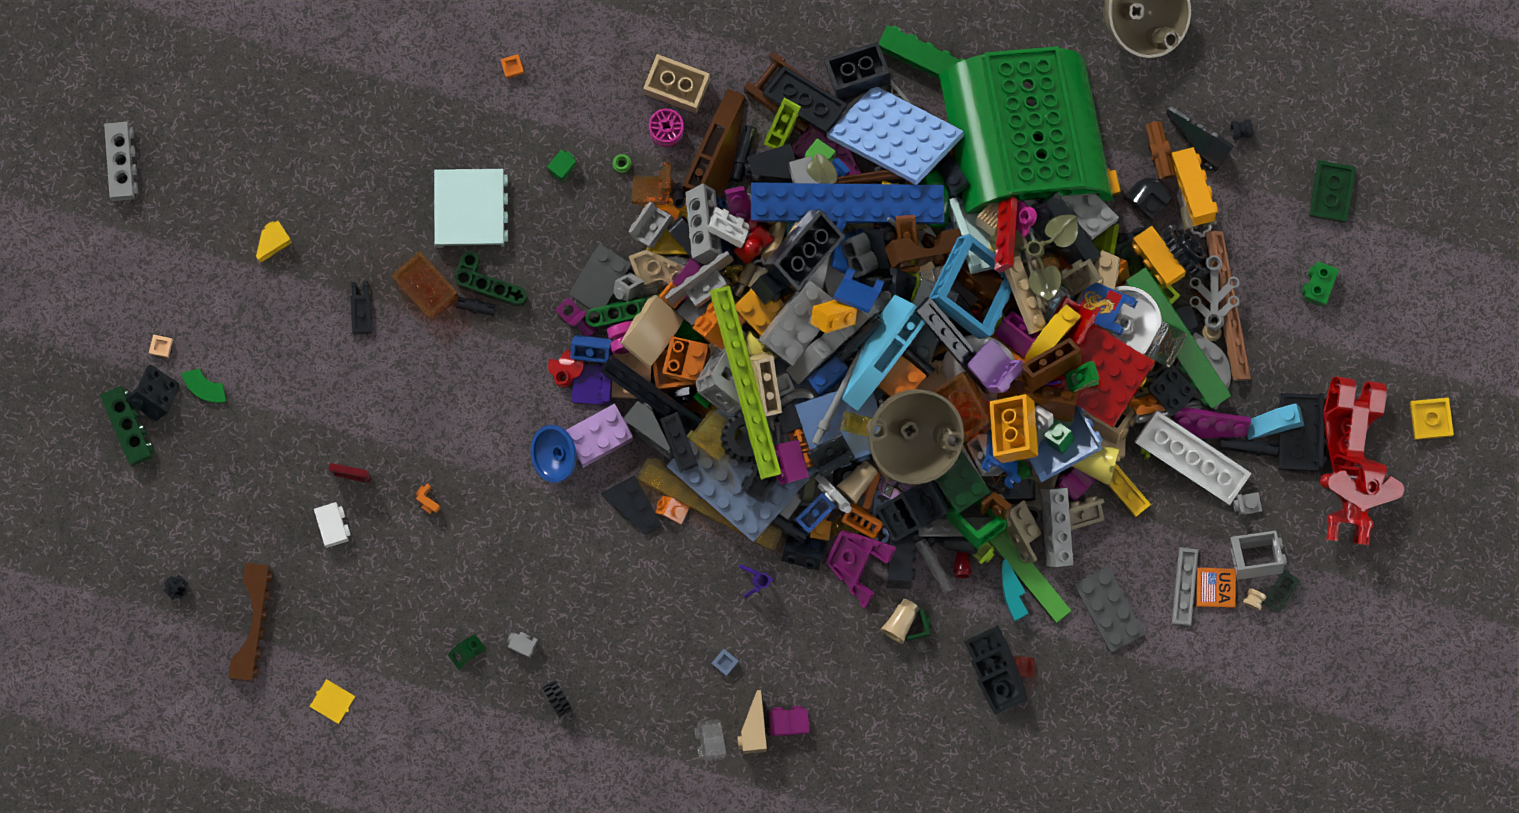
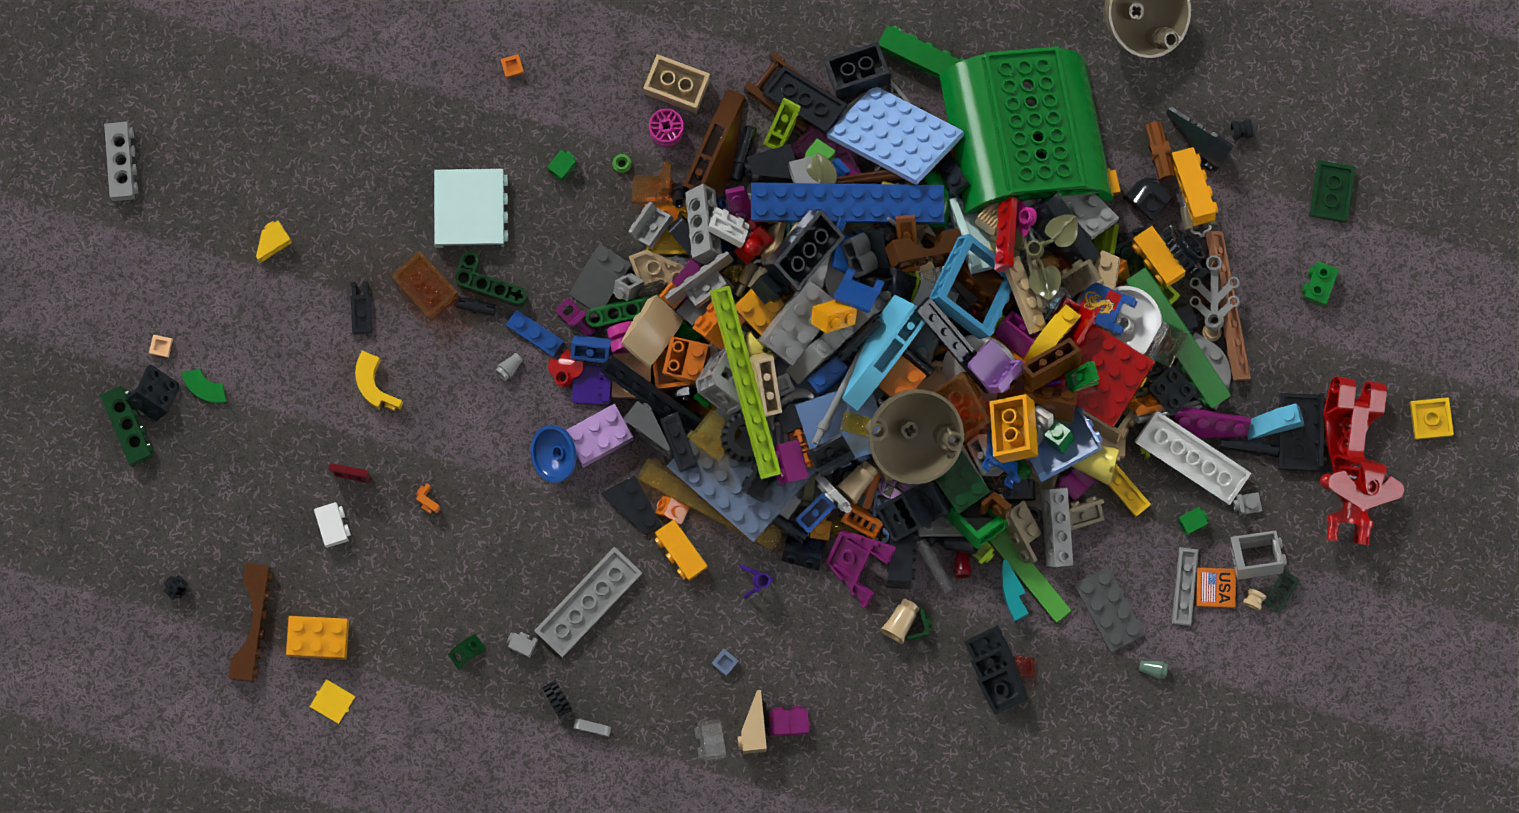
none -> light orange brick [286,616,349,660]
none -> yellow arch [355,350,403,411]
none -> light grey cone [495,353,523,381]
none -> blue plate [506,310,564,357]
none -> light grey plate [534,547,642,658]
none -> light grey beam [573,719,611,737]
none -> light orange brick [654,519,708,581]
none -> sand green cone [1139,660,1169,680]
none -> green brick [1177,507,1209,536]

